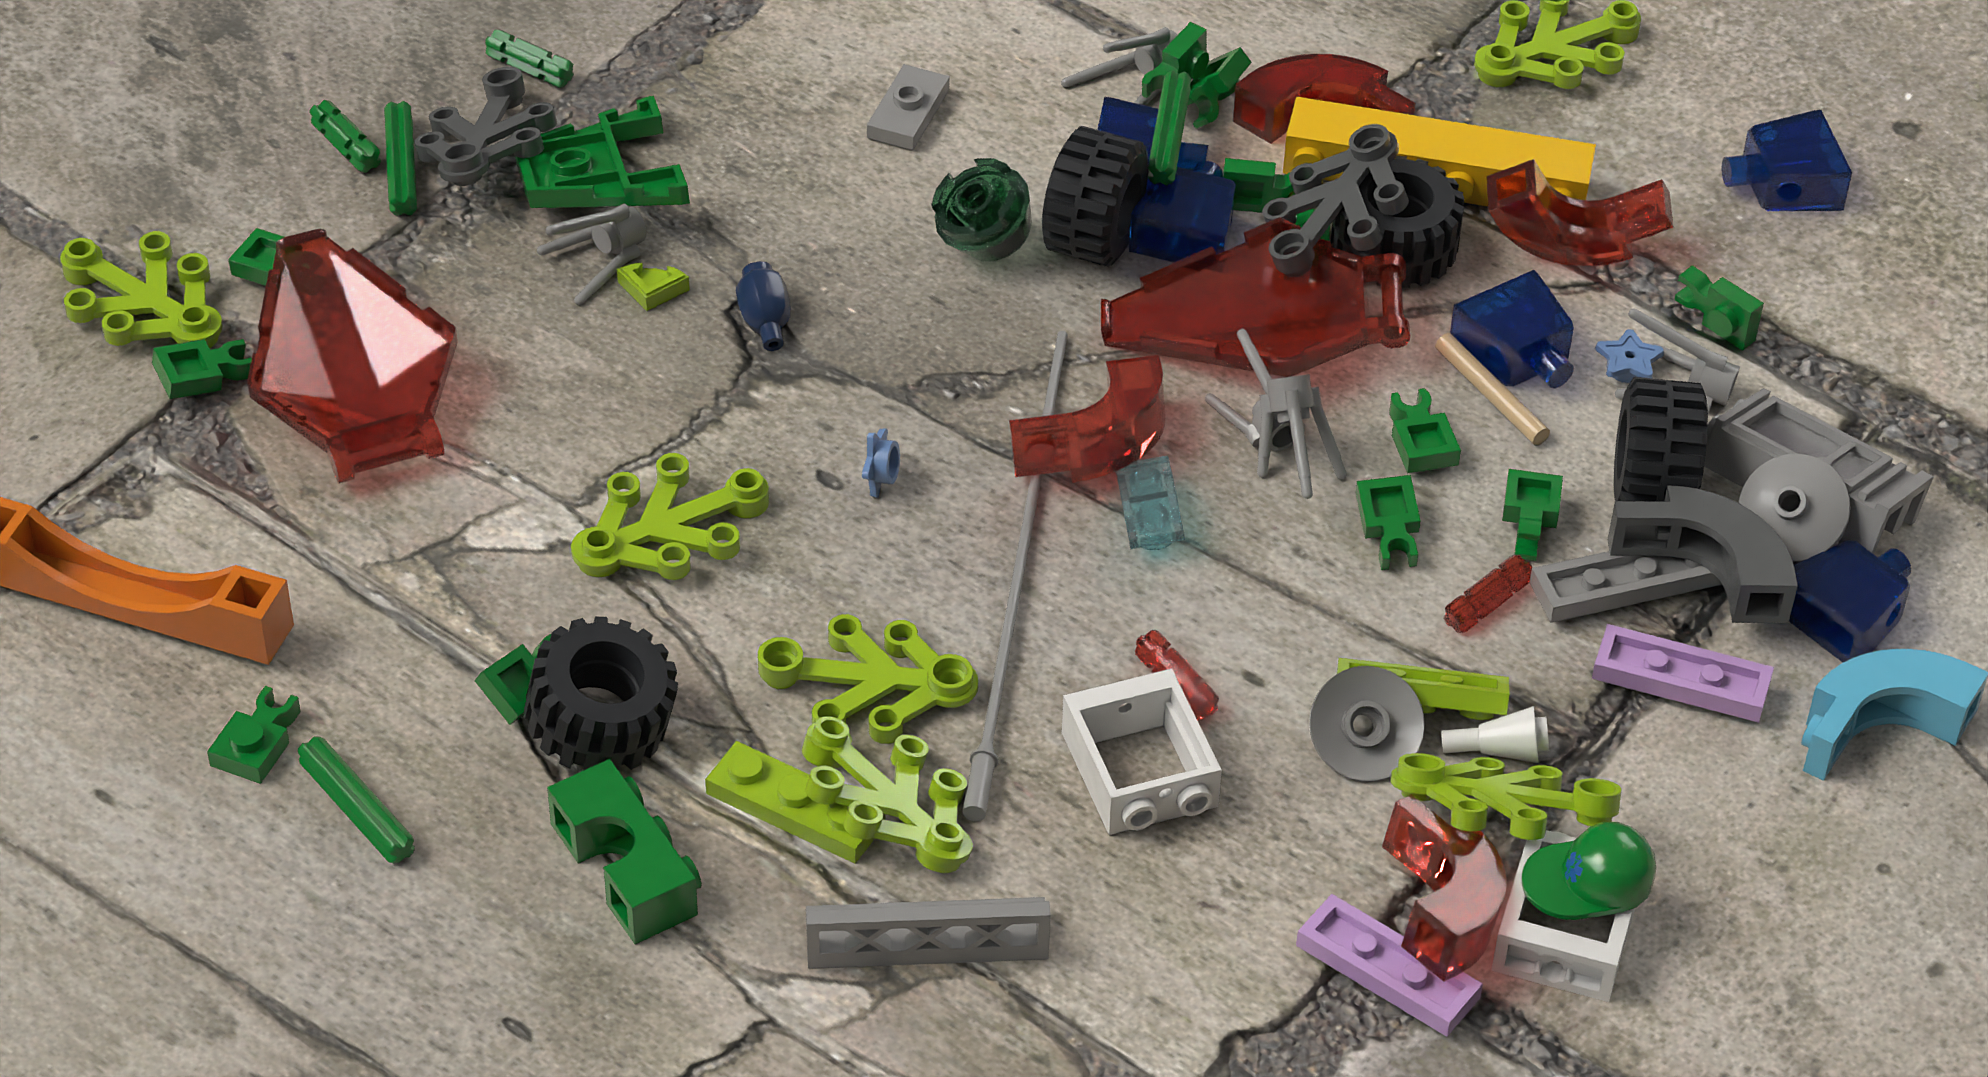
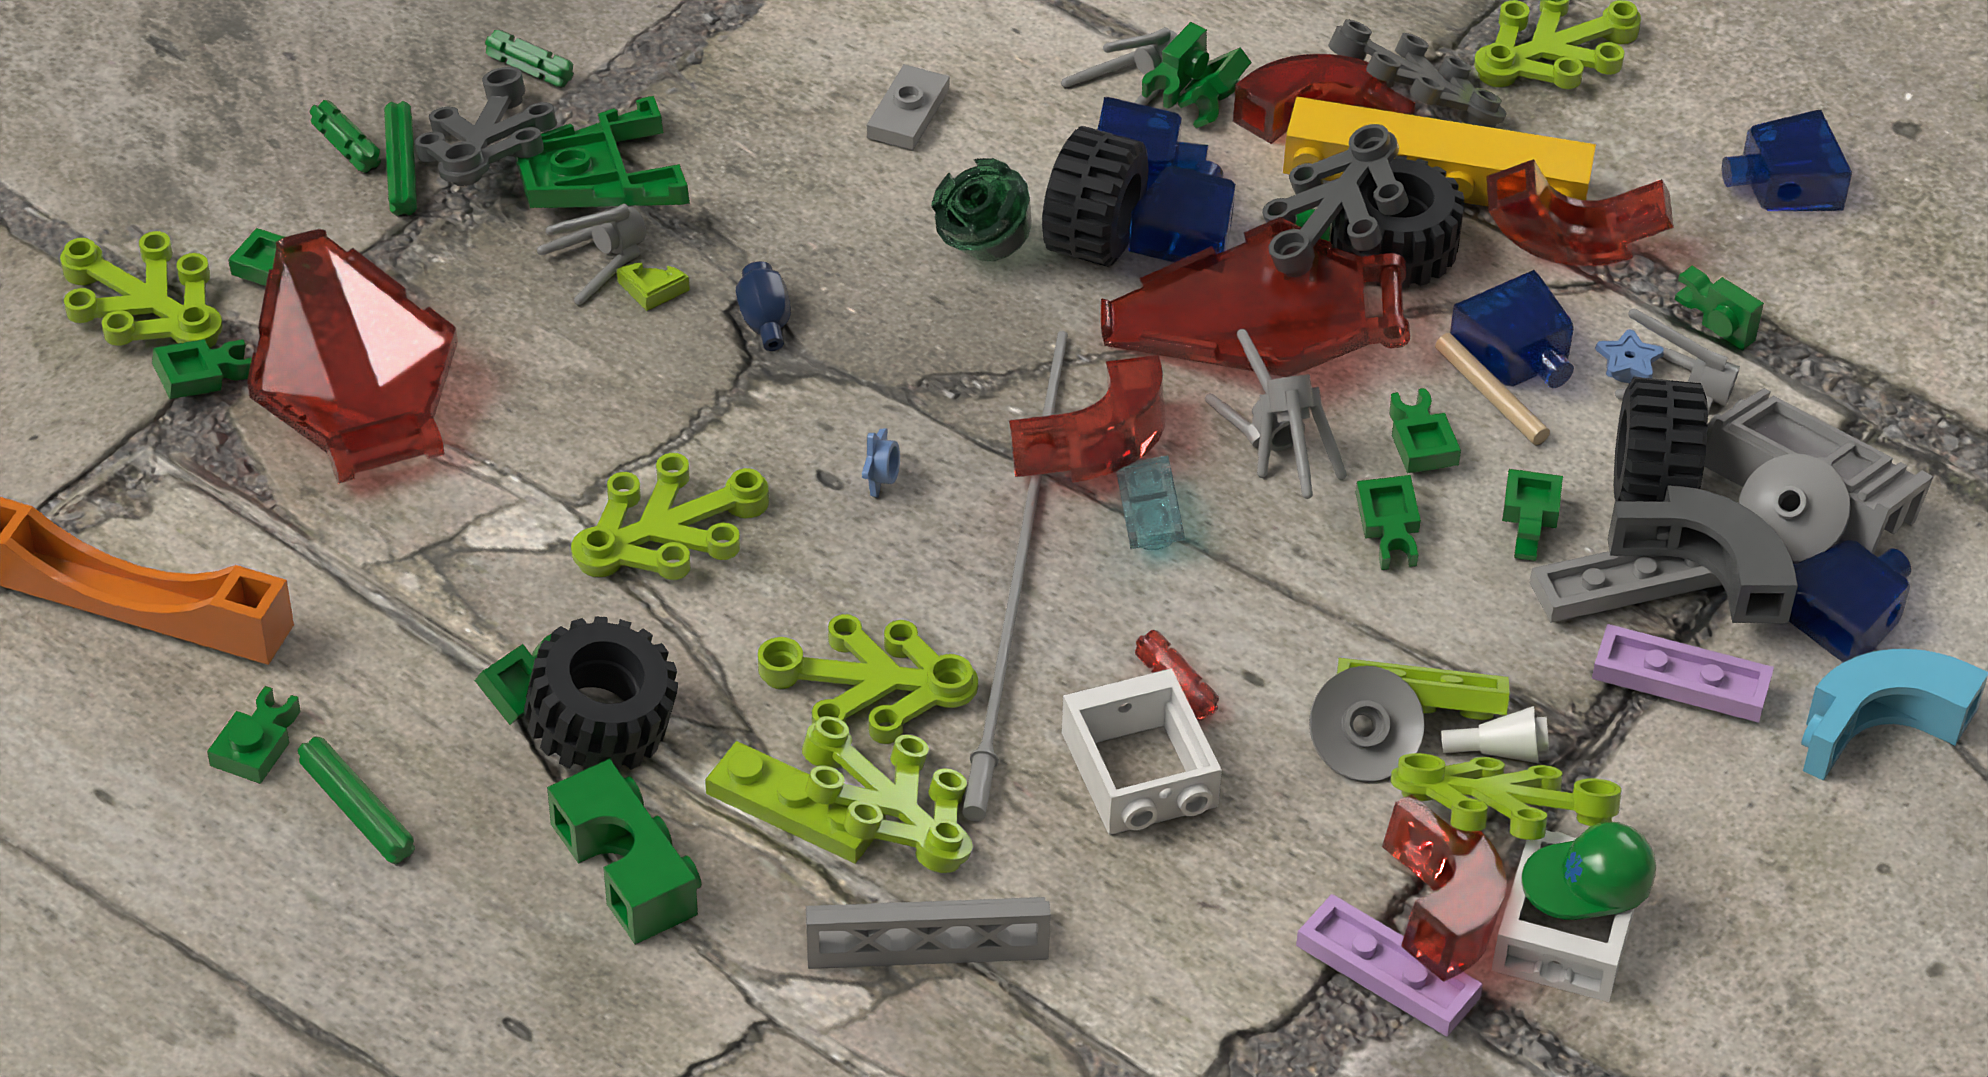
green axle [1148,70,1191,186] -> none
green plate [1220,158,1296,213] -> none
clear red axle [1443,555,1533,633] -> none
none -> dark grey plant [1328,19,1507,128]

